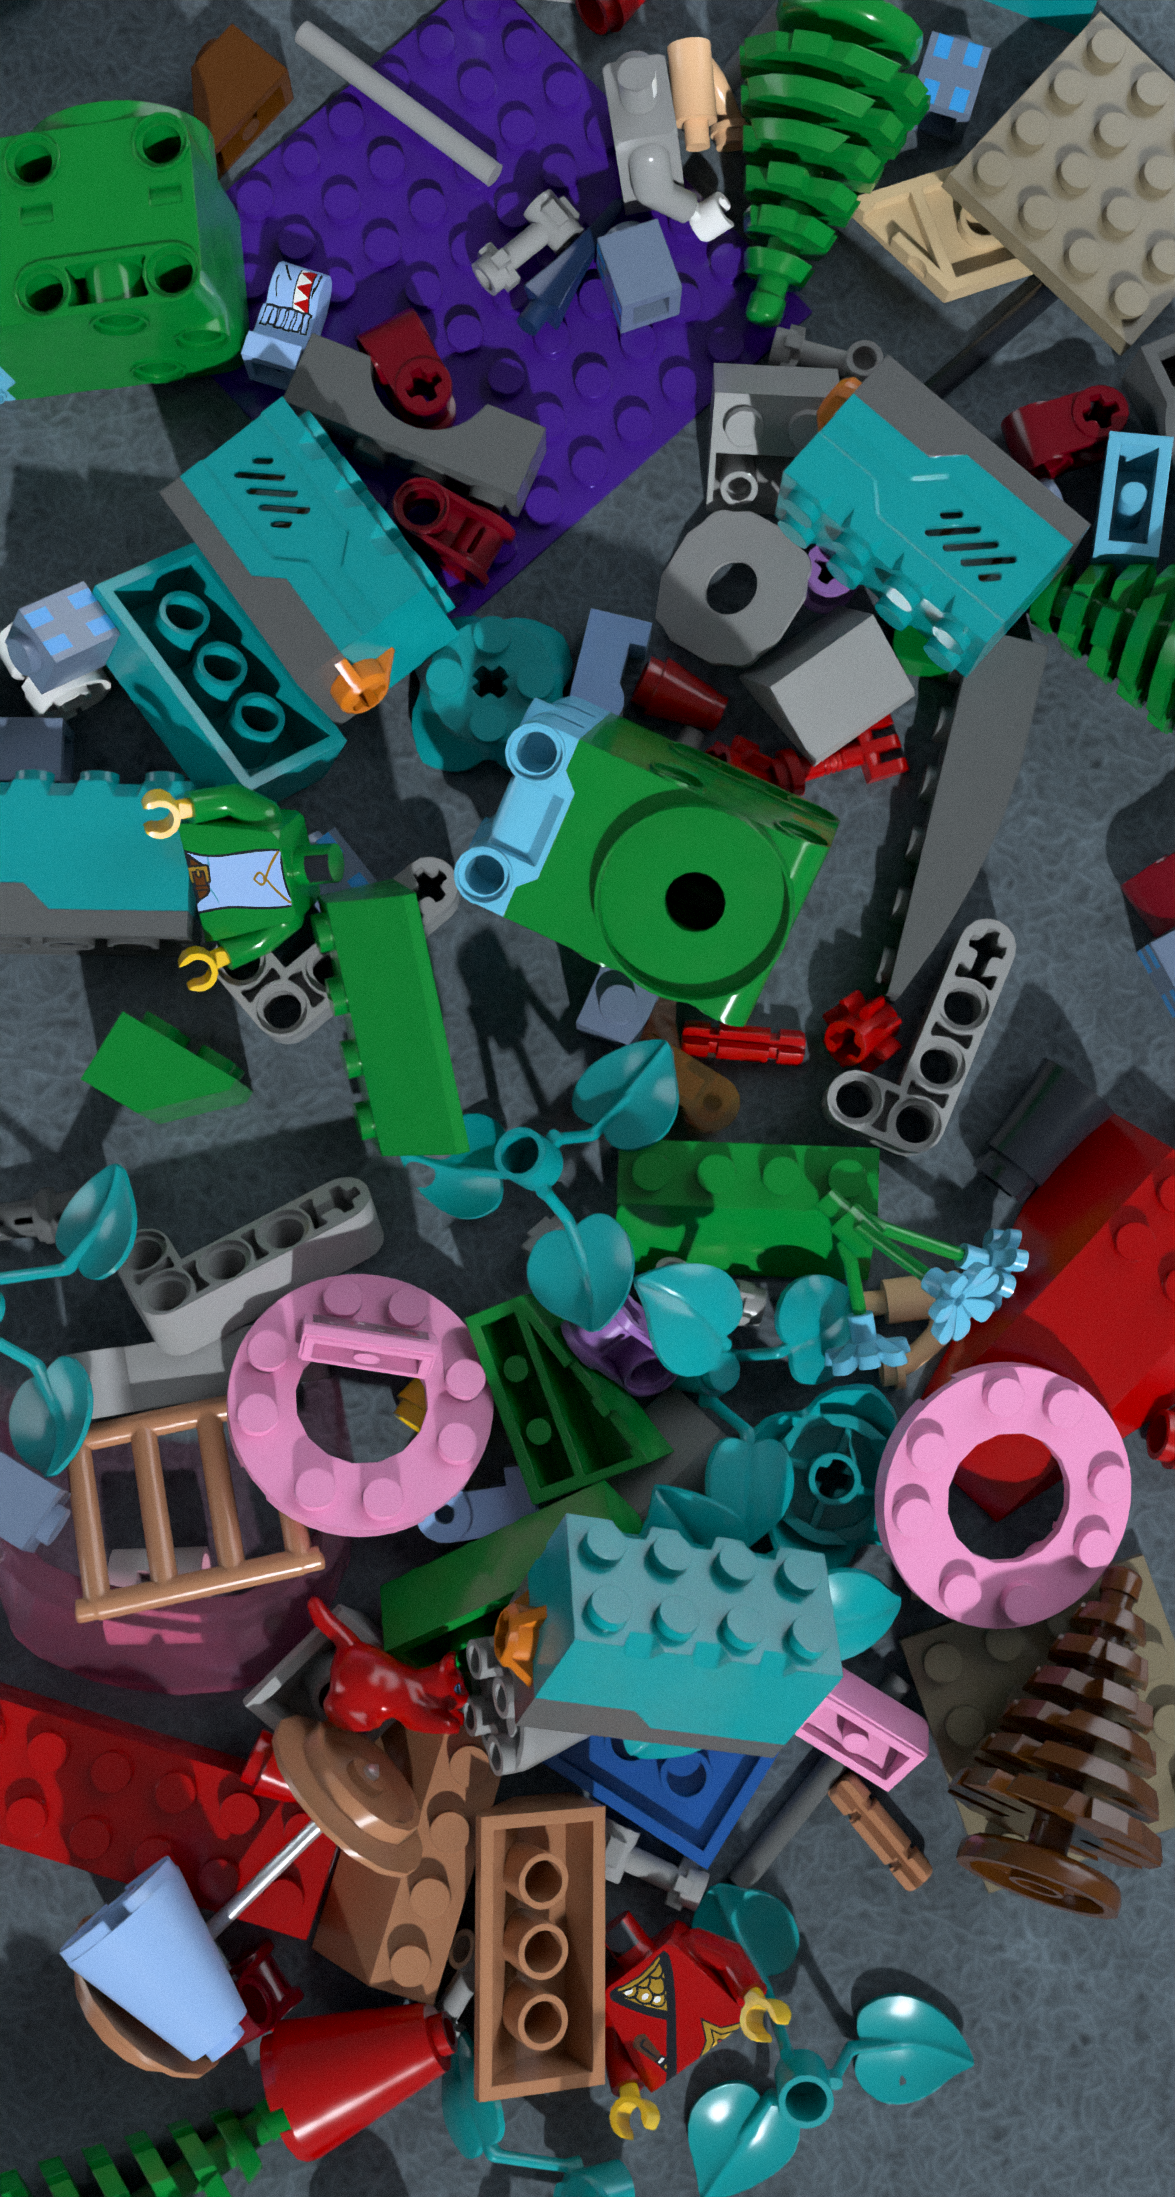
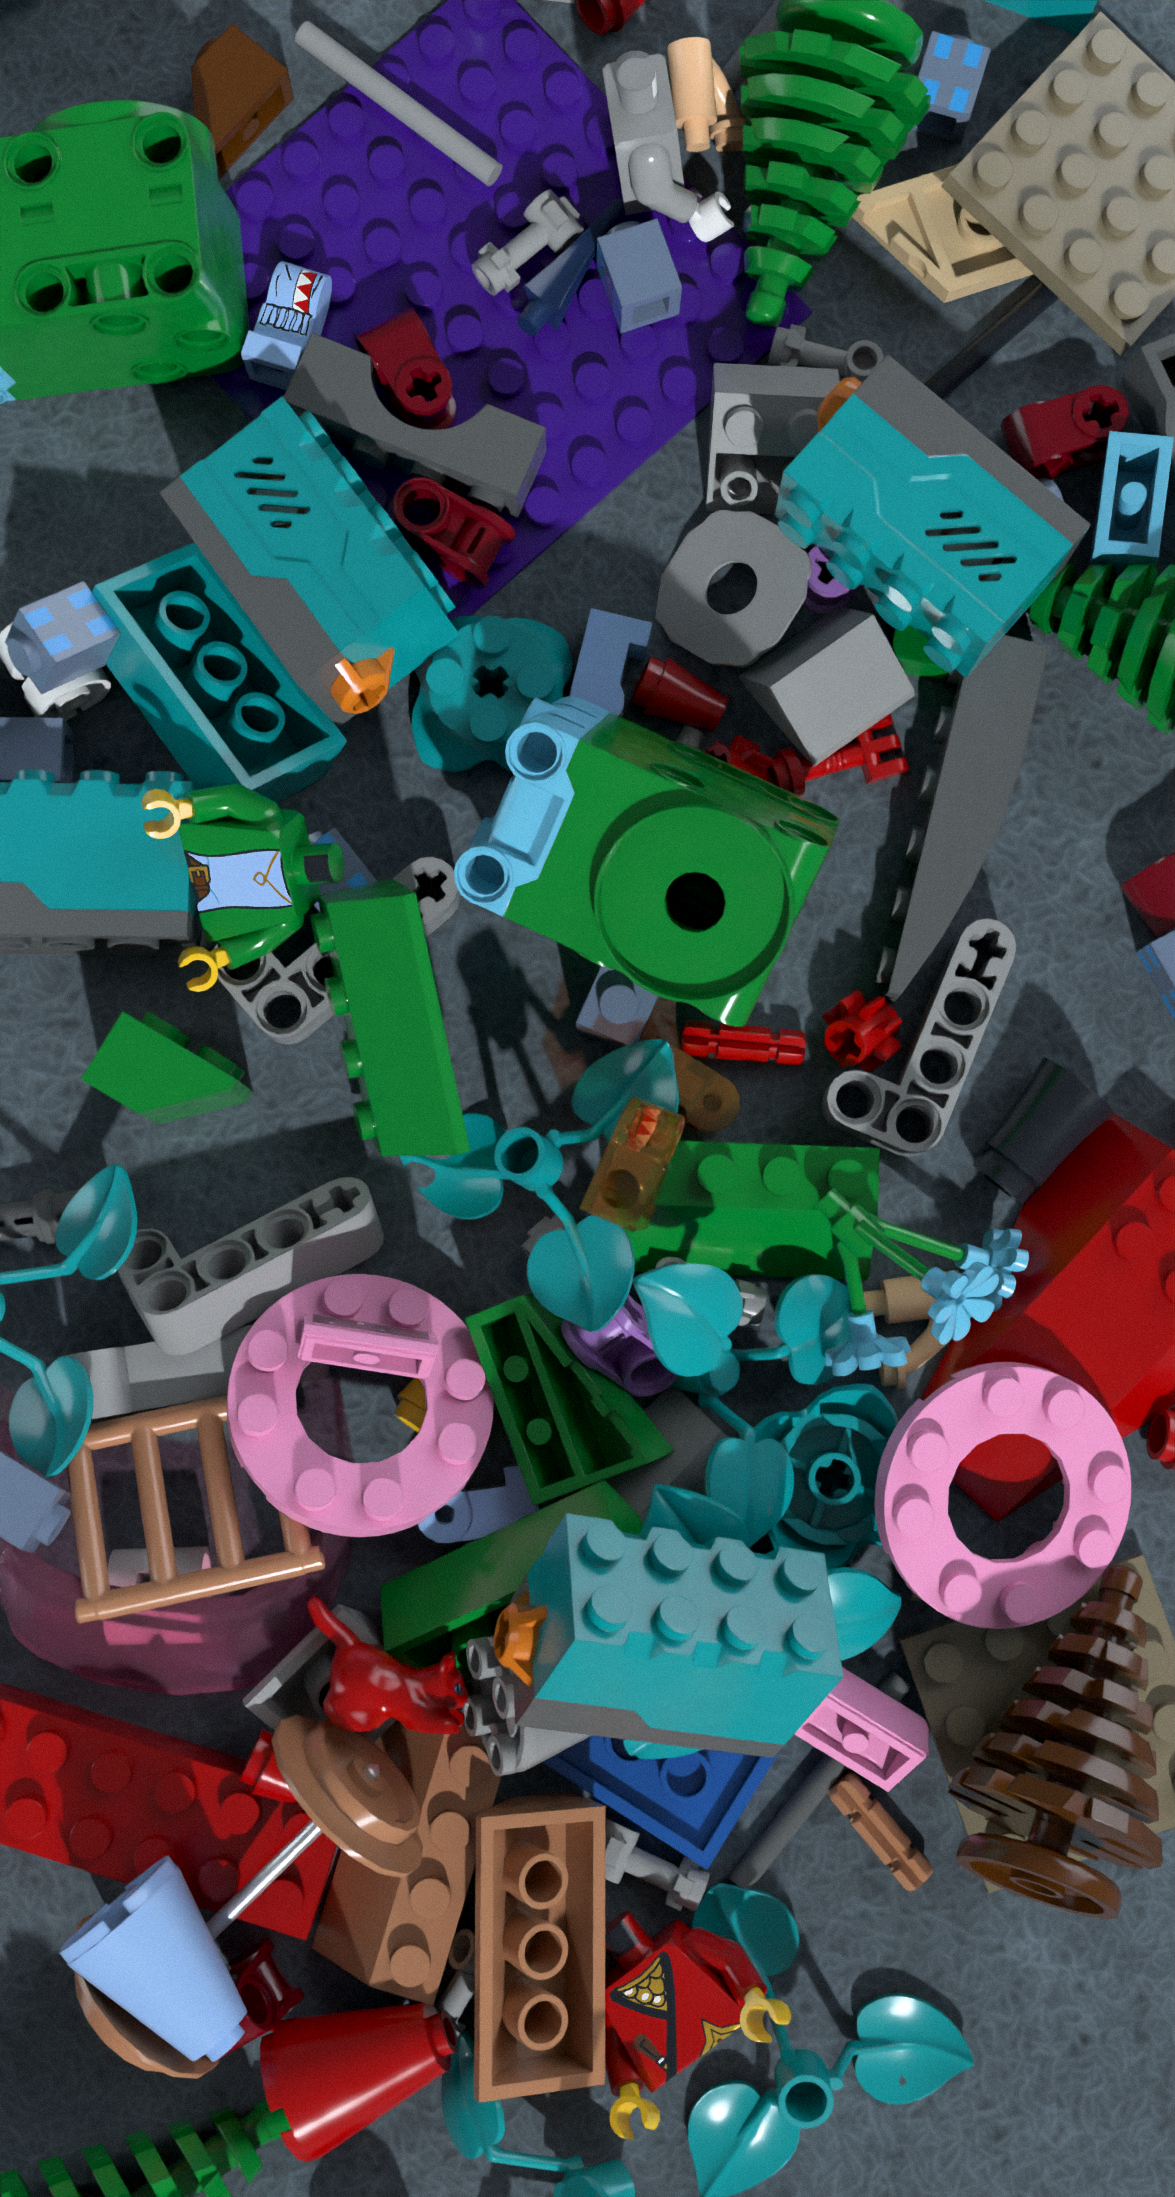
none -> clear orange leg [580,1096,685,1232]

